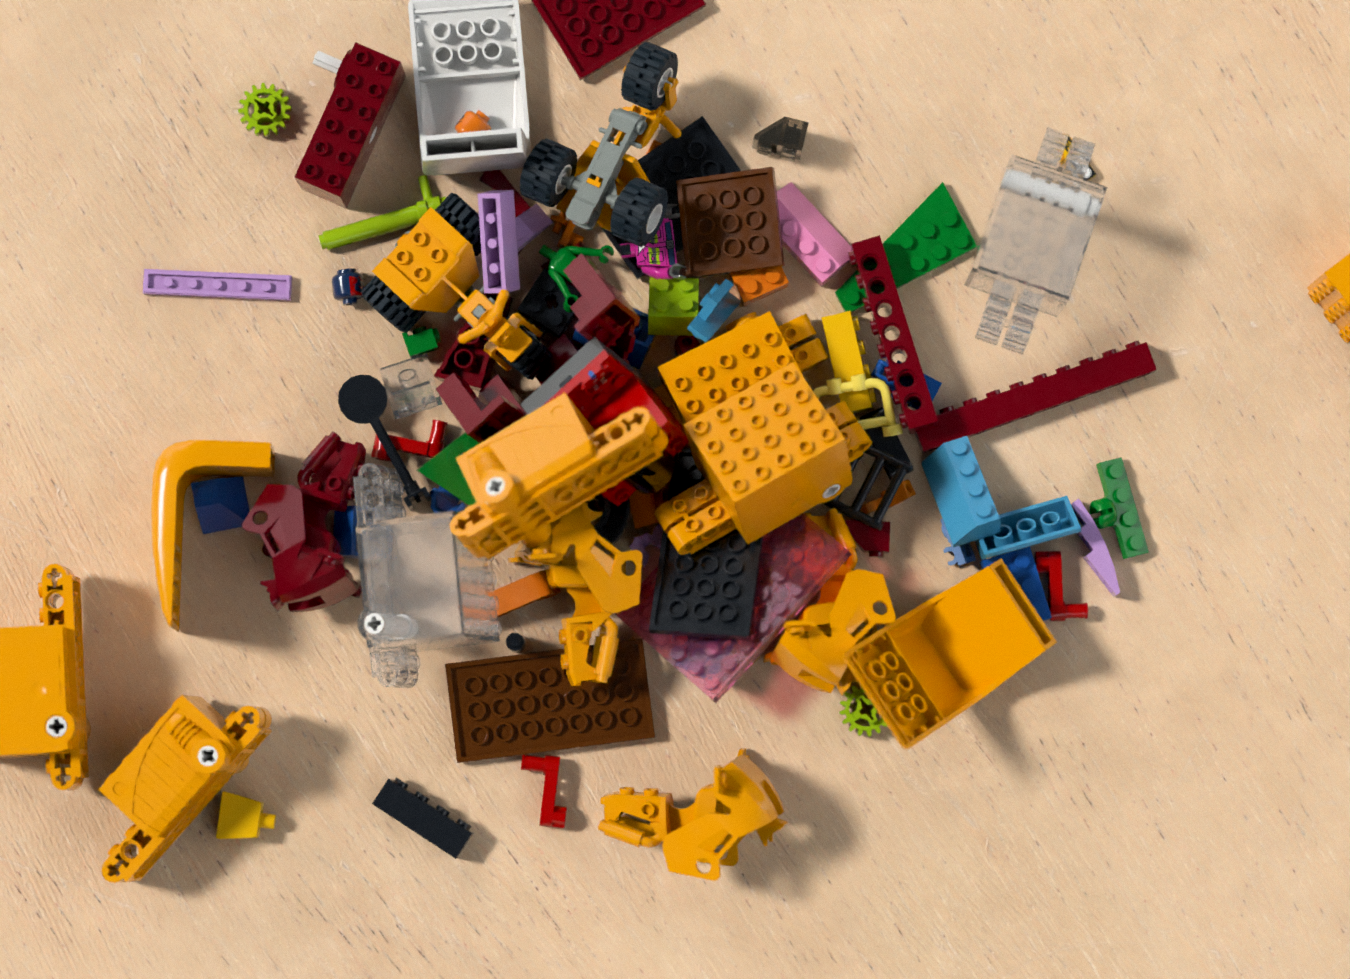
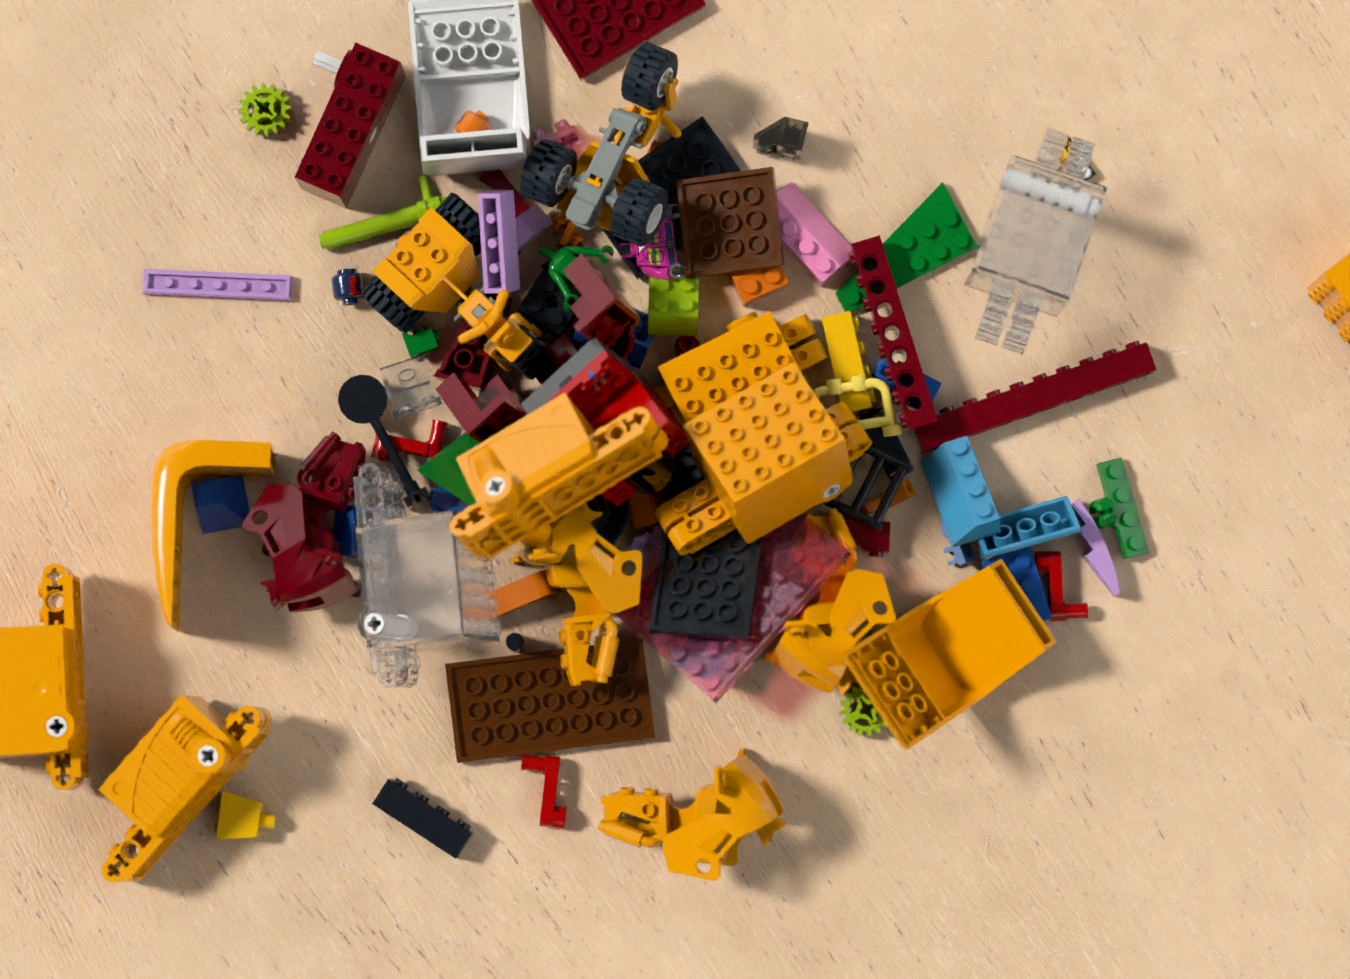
dark azure bracket [687,279,741,342] -> none
none -> clear pink hips [533,119,580,149]

